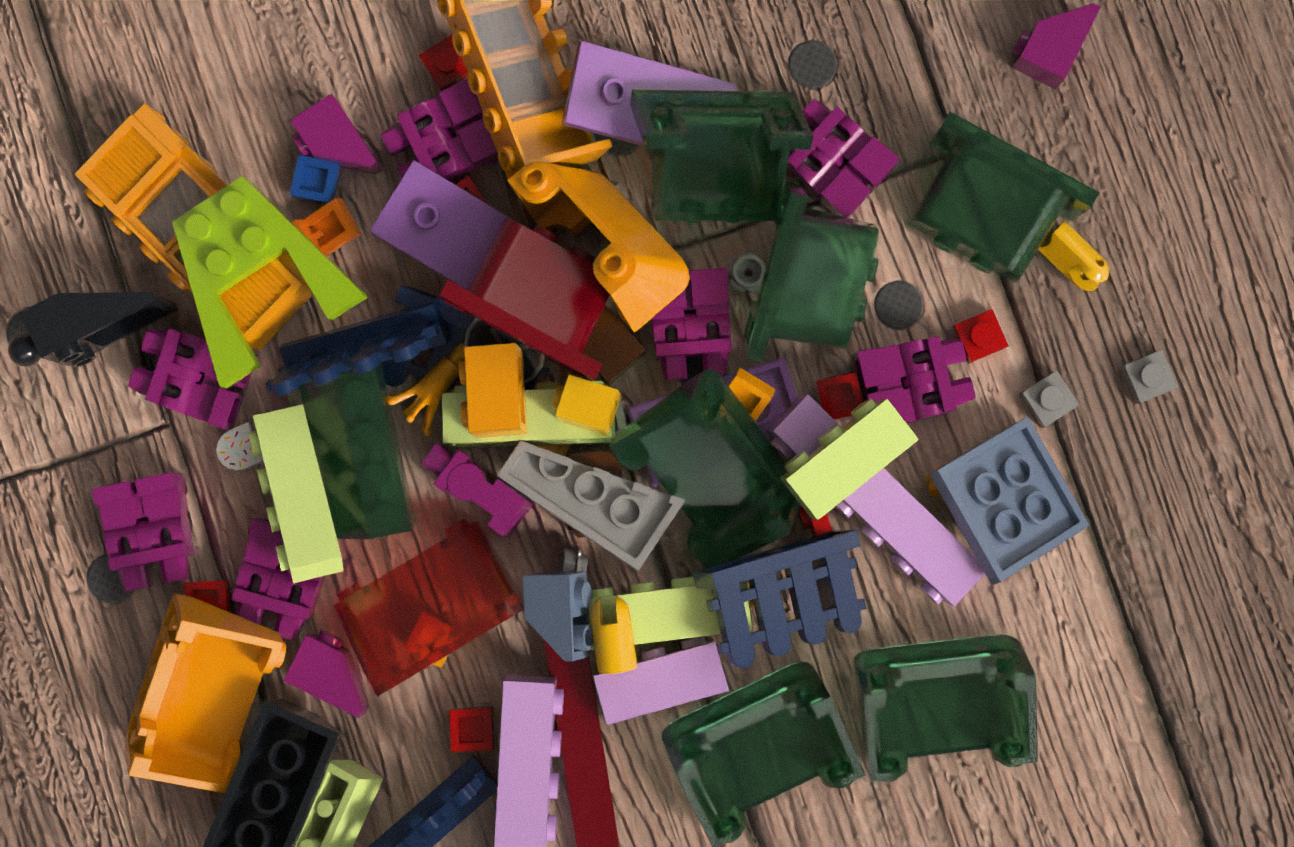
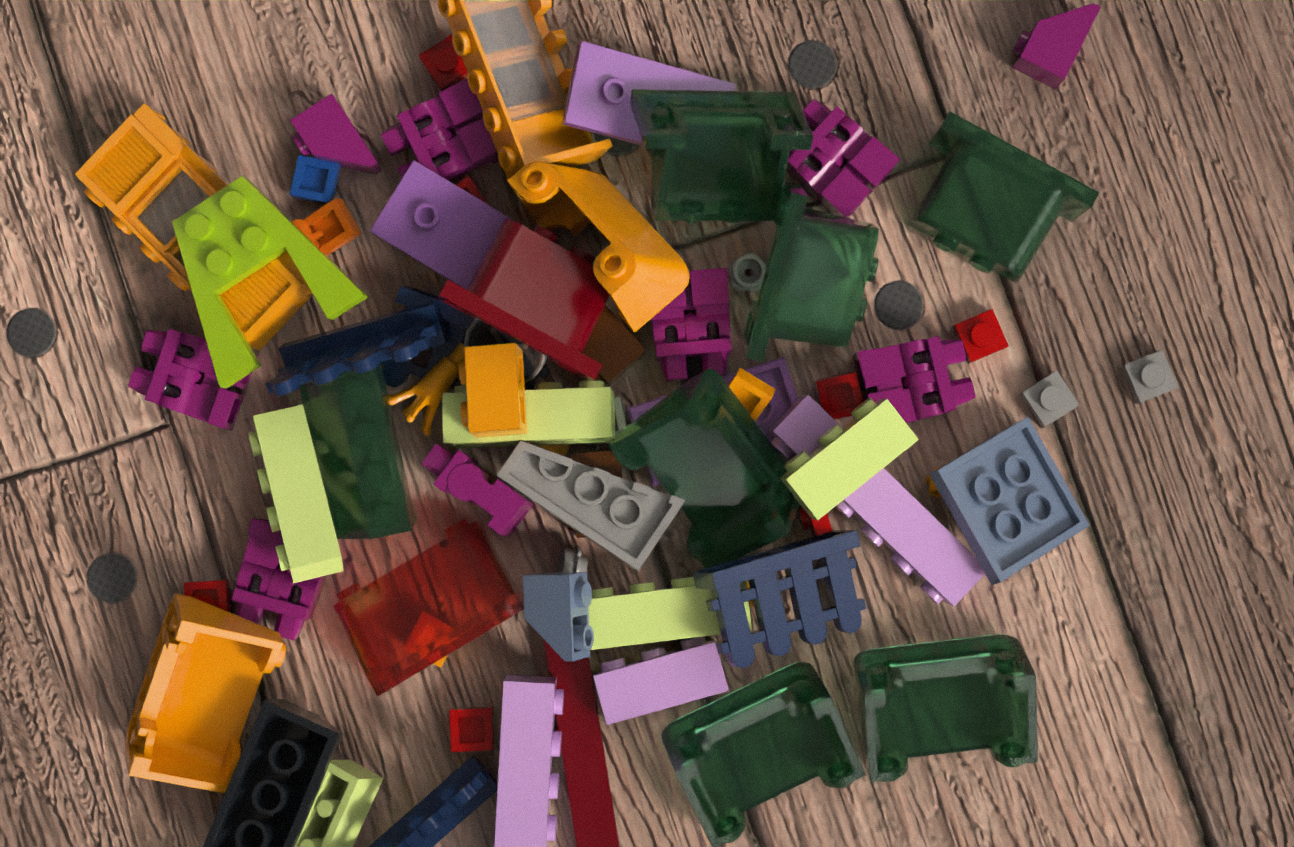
black slope [8,292,178,368] -> none
magenta hips [91,472,195,592] -> none
white tile [216,422,264,471] -> none
magenta slope [283,630,369,718] -> none
yellow brick [552,375,622,437] -> none
yellow piece [590,596,638,674] -> none
yellow piece [1037,220,1109,291] -> none

